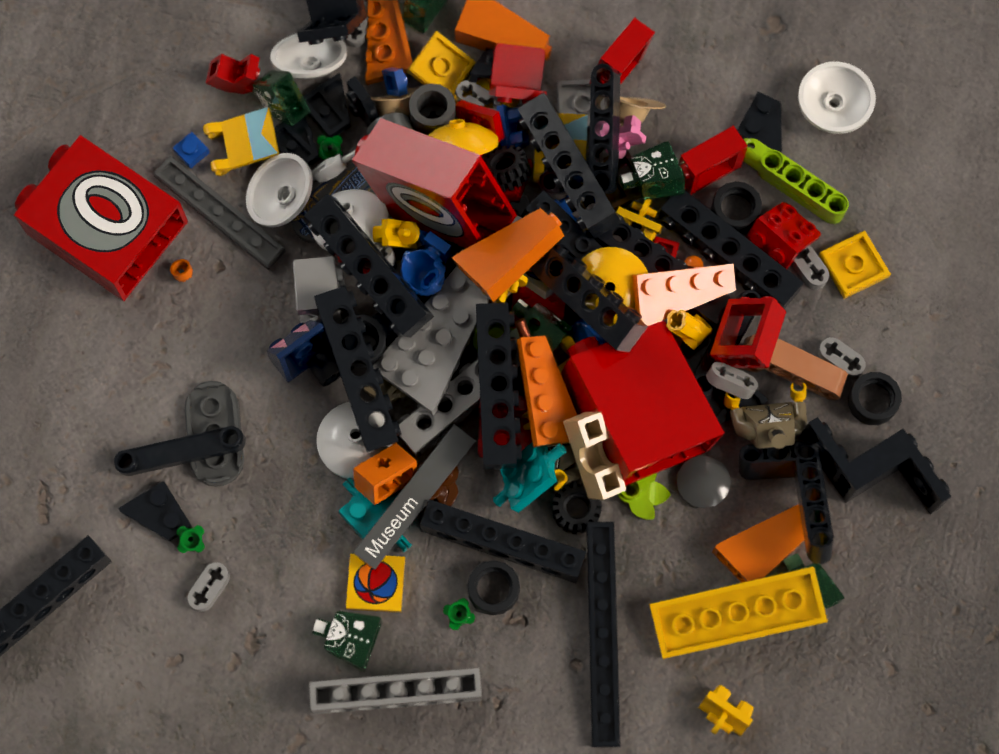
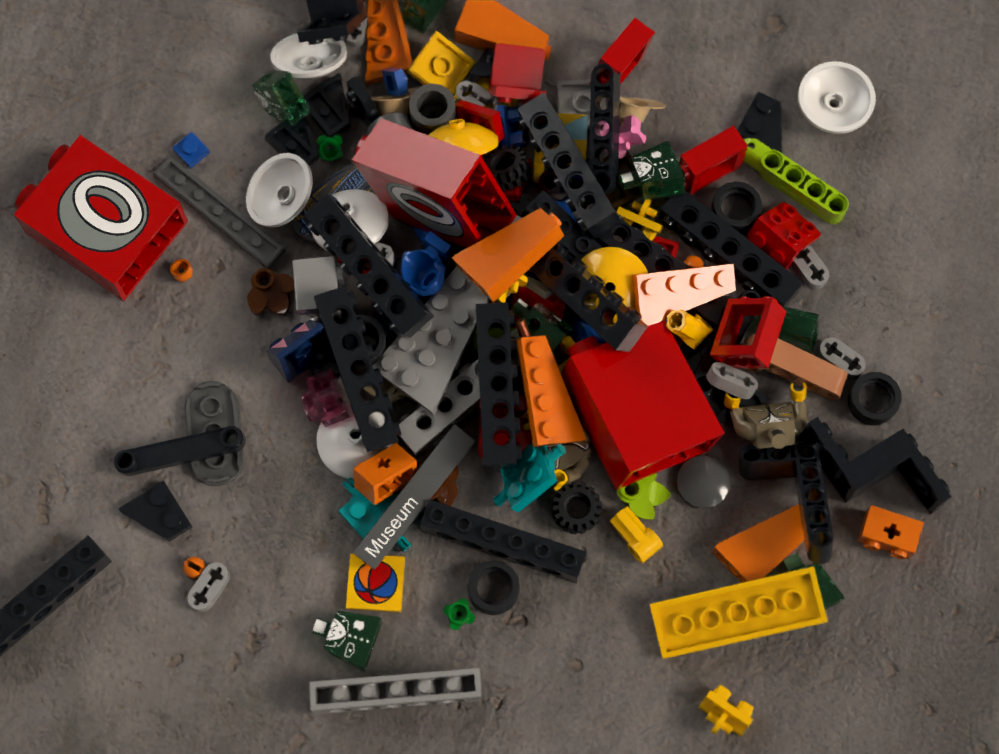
green plate [177,525,205,553] -> none
yellow flag [203,107,279,176] -> none
red brick [206,54,260,94] -> none
white hand [312,150,355,183] -> none
yellow hips [373,219,420,249] -> none
tan arch [563,412,627,500] -> none
black tile [586,522,620,747] -> none
yellow tile [818,231,891,299] -> none
none -> orange hinge [183,556,206,580]
none -> reddish brown plate [247,268,295,315]
none -> clear pink brick [301,369,350,427]
none -> yellow piece [609,506,663,564]
none -> clear green torso [756,306,819,354]
none -> orange brick [857,505,924,560]

